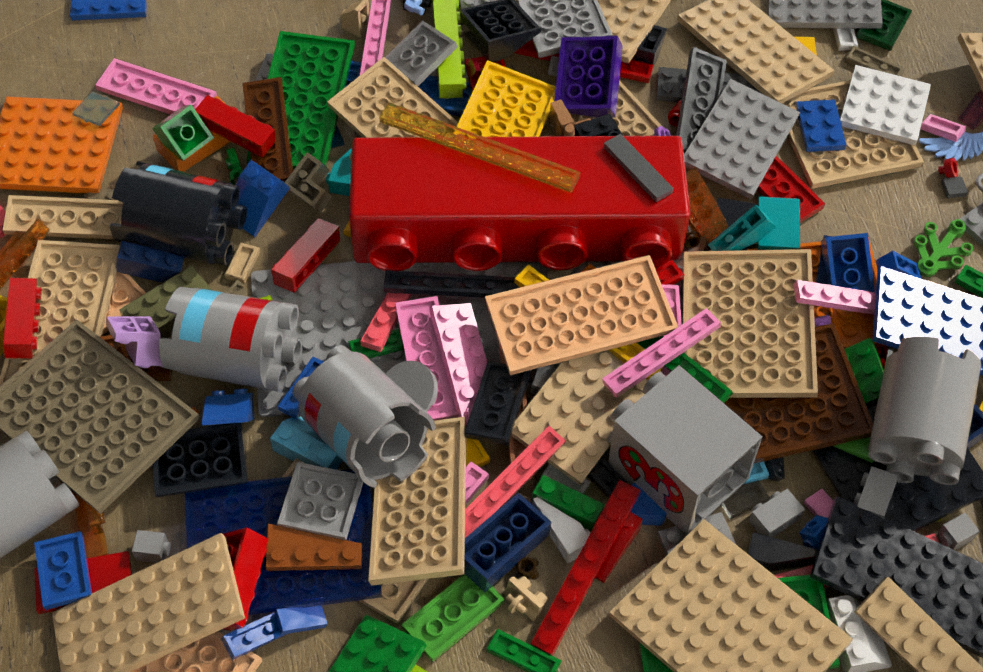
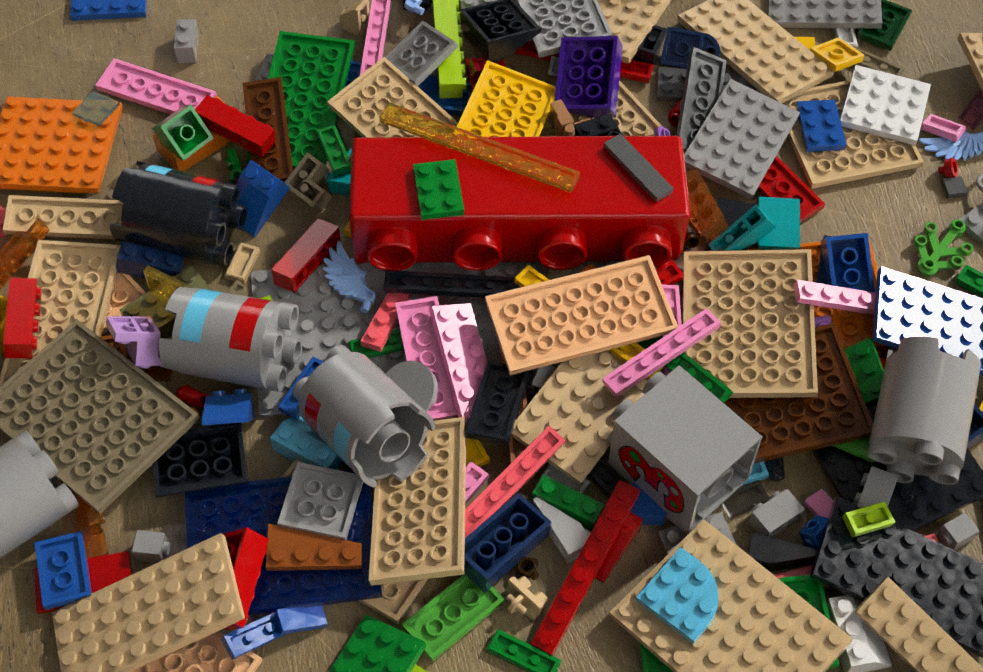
blue arch [875,250,921,279] -> none
none -> clear yellow tile [144,266,185,303]
none -> light grey brick [174,19,199,63]
none -> red cone [175,385,207,407]
none -> green tile [316,125,351,176]
none -> light blue animal [323,241,376,313]
none -> green plate [413,159,464,220]
none -> medium azure plate [636,547,718,644]
none -> dark blue tile [660,27,720,69]
none -> yellow plate [810,37,864,72]
none -> lime plate [842,502,895,537]

